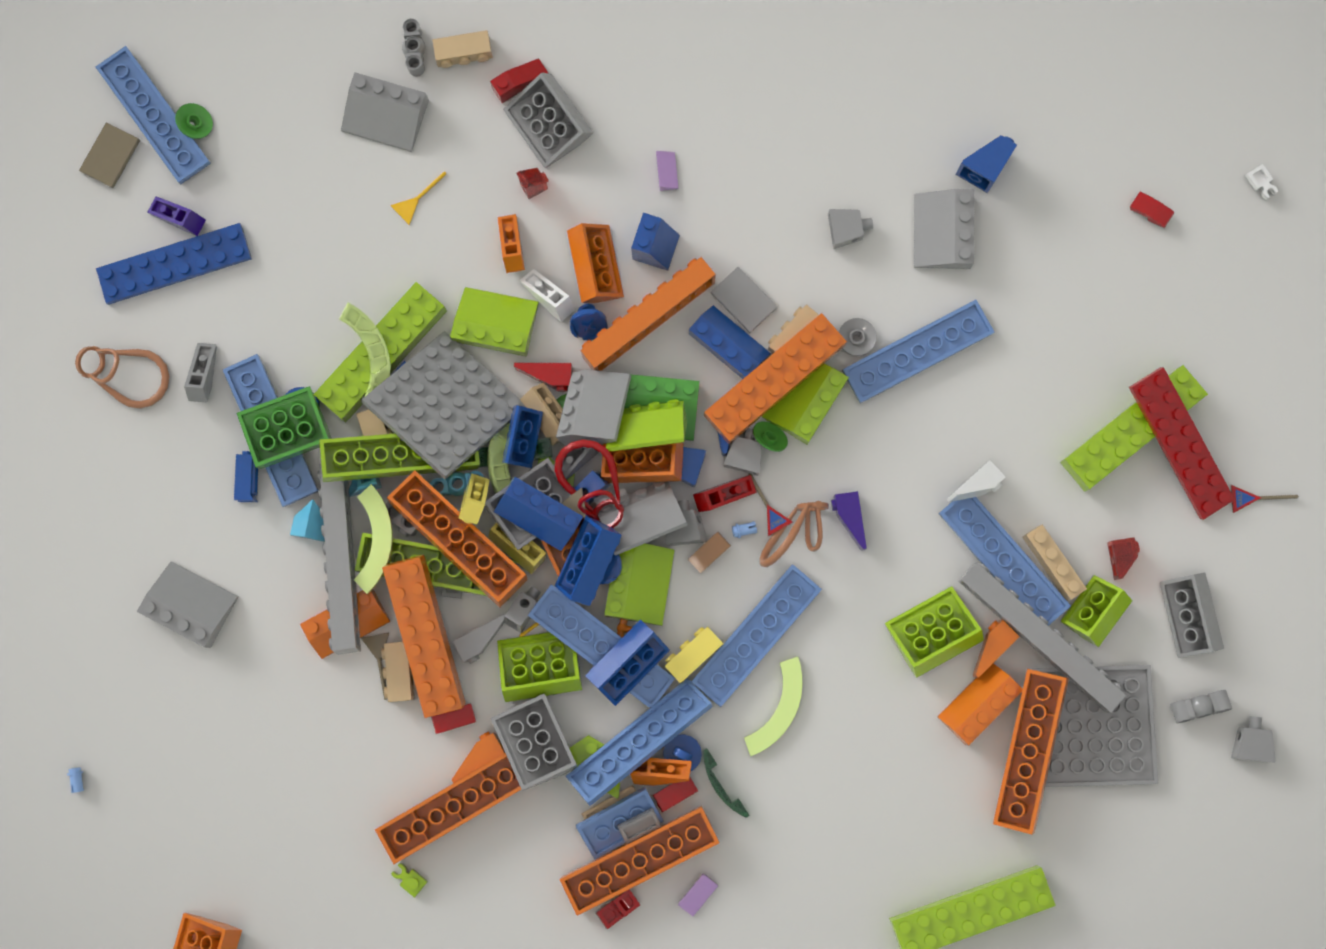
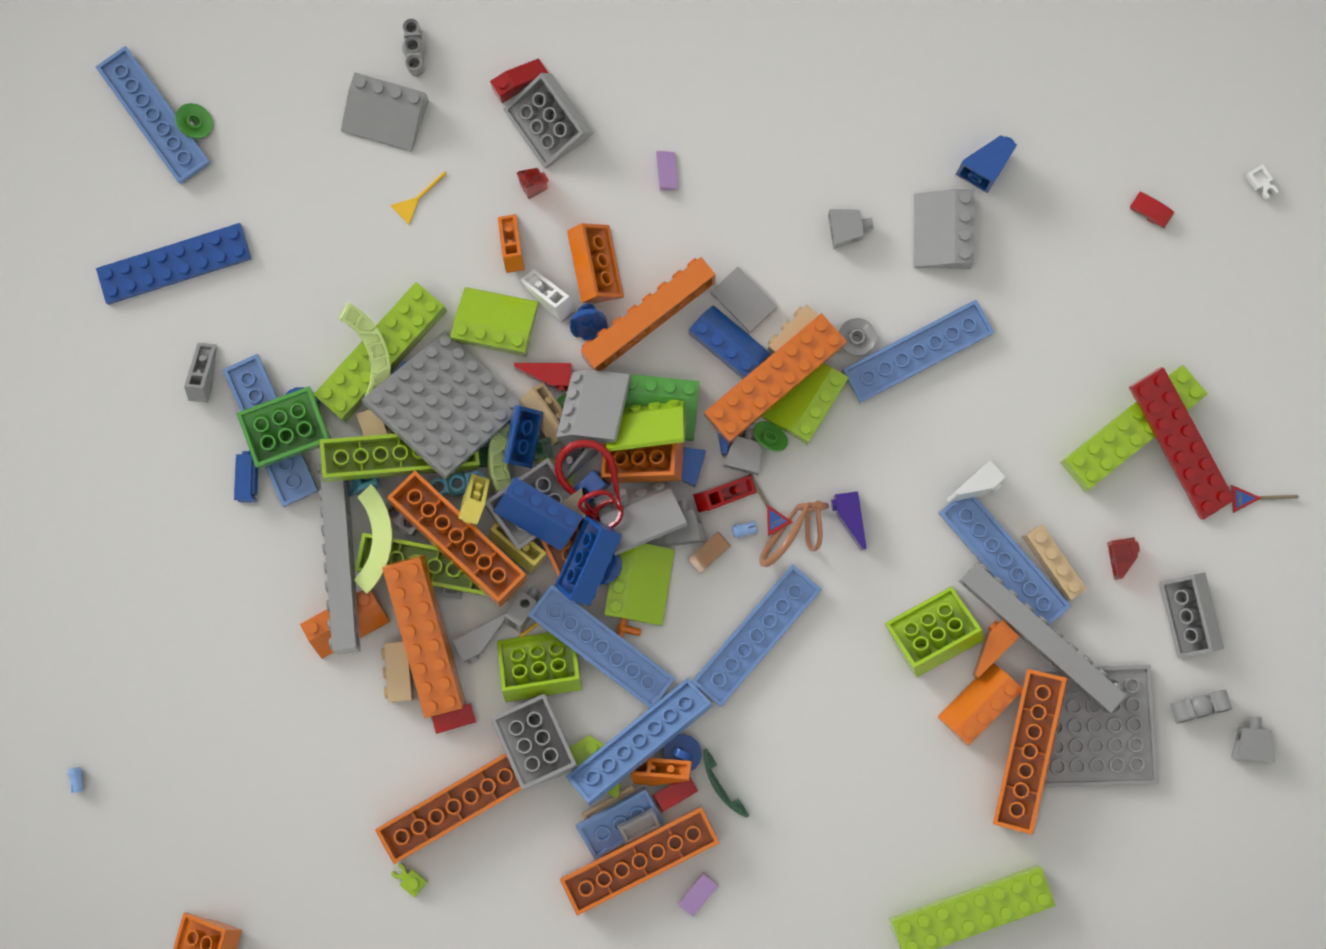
nougat animal [75,346,170,409] -> none
dark tan tile [79,122,140,188] -> none
light grey slope [137,562,238,648] -> none
dark purple slope [147,196,206,236] -> none
medium azure slope [290,499,325,542] -> none
dark tan piece [361,633,389,700] -> none
tan brick [432,30,493,68] -> none
orange slope [452,731,505,783] -> none
blue slope [585,620,670,706] -> none
red slope [595,889,640,929] -> none
blue slope [631,212,680,271] -> none
light yellow brick [665,627,723,683] -> none
yellowish green tile [744,657,802,756] -> none
lime slope [1061,575,1133,647] -> none

